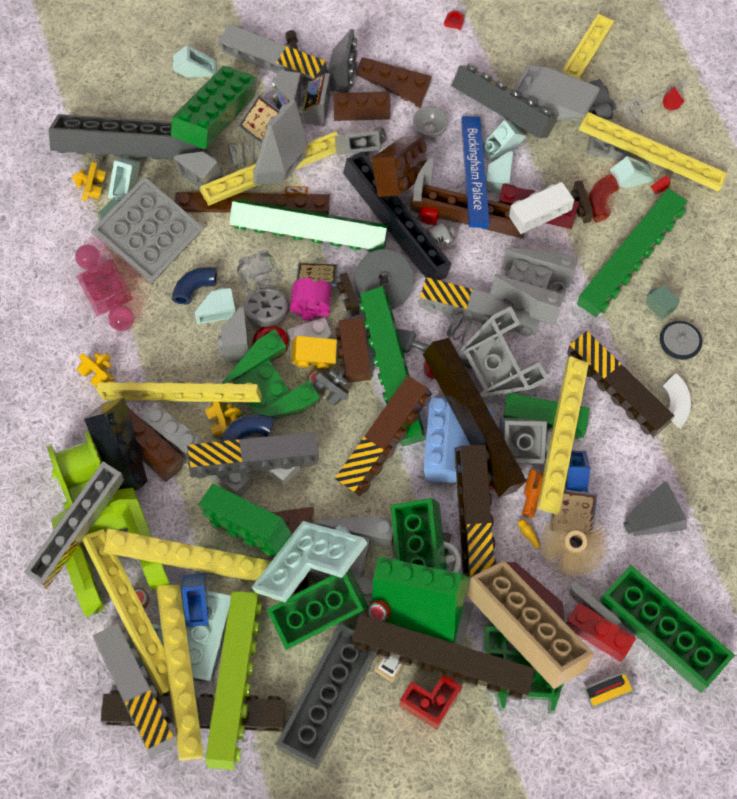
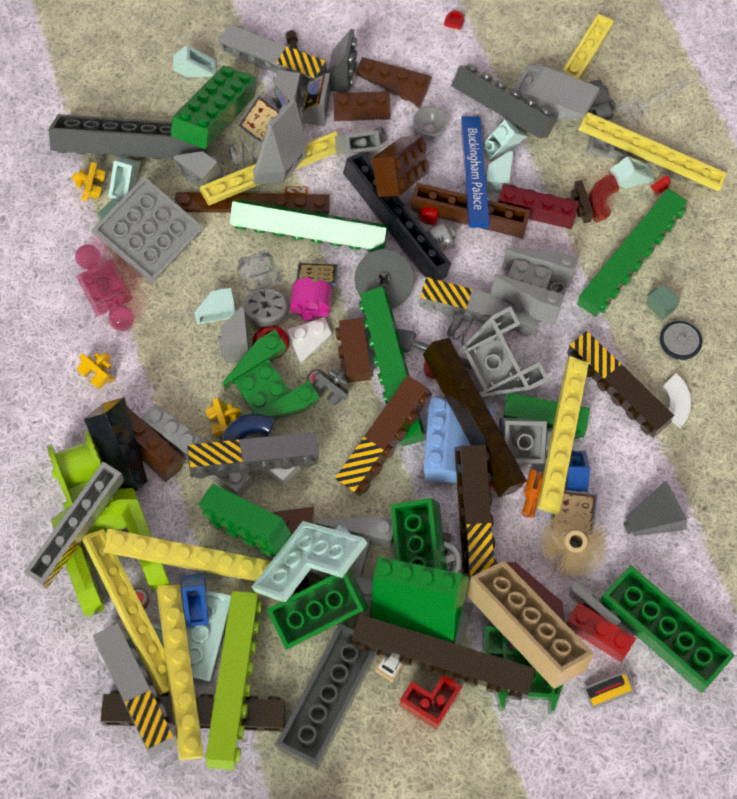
light yellow plate [96,381,262,402] -> none
dark blue cylinder [171,267,217,305] -> none
yellow brick [291,336,337,370] -> none
dark brown plate [337,272,359,316] -> none
tile [367,600,391,622] -> none
light grey slope [413,158,434,201] -> none
white brick [509,182,574,234] -> none
yellow piece [517,519,541,549] -> none
red tile [663,87,685,111] -> none

